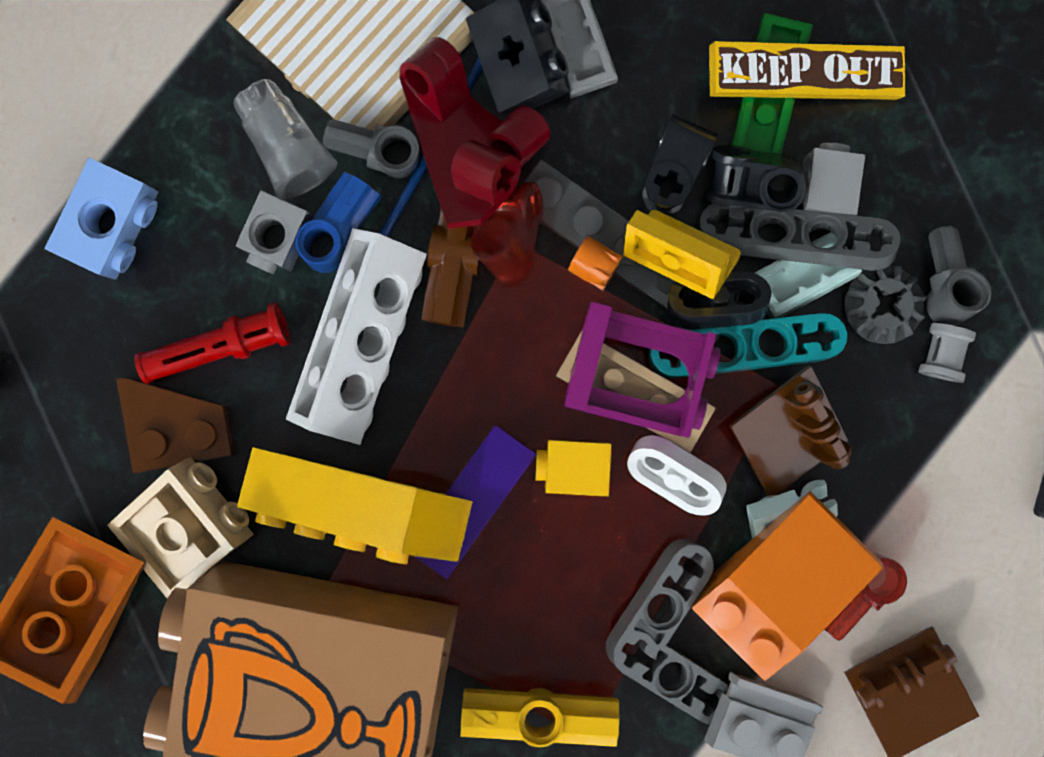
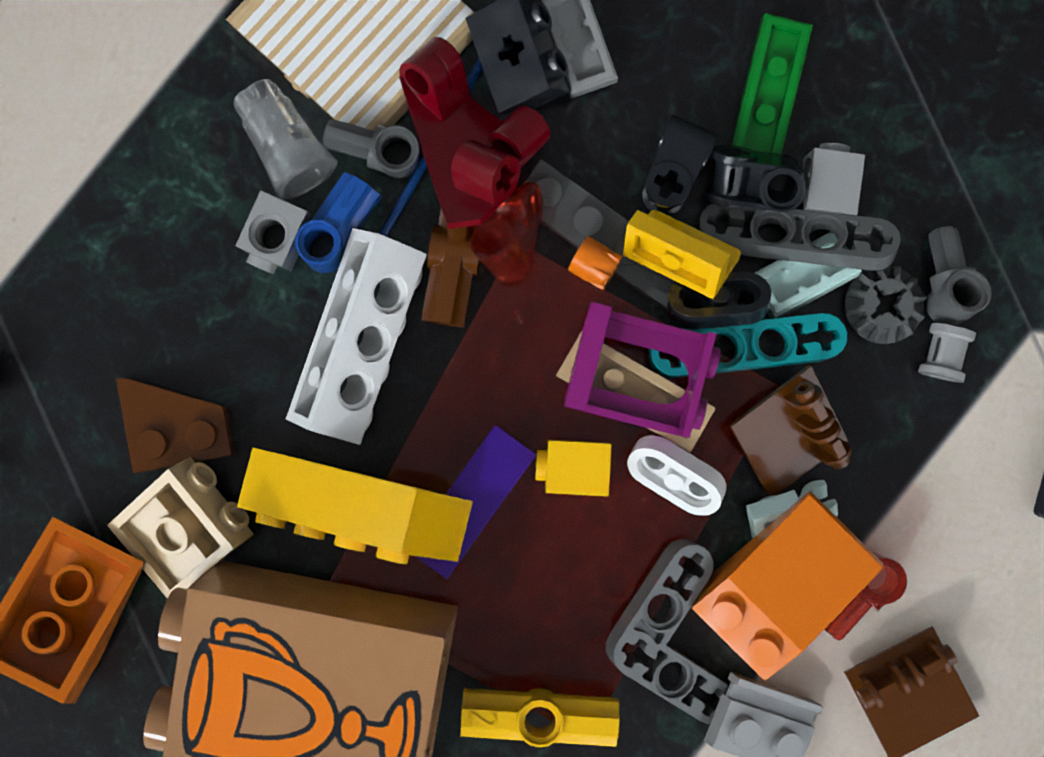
light blue brick [45,157,158,280] -> none
red pin [134,302,291,384] -> none
tile [709,41,905,100] -> none

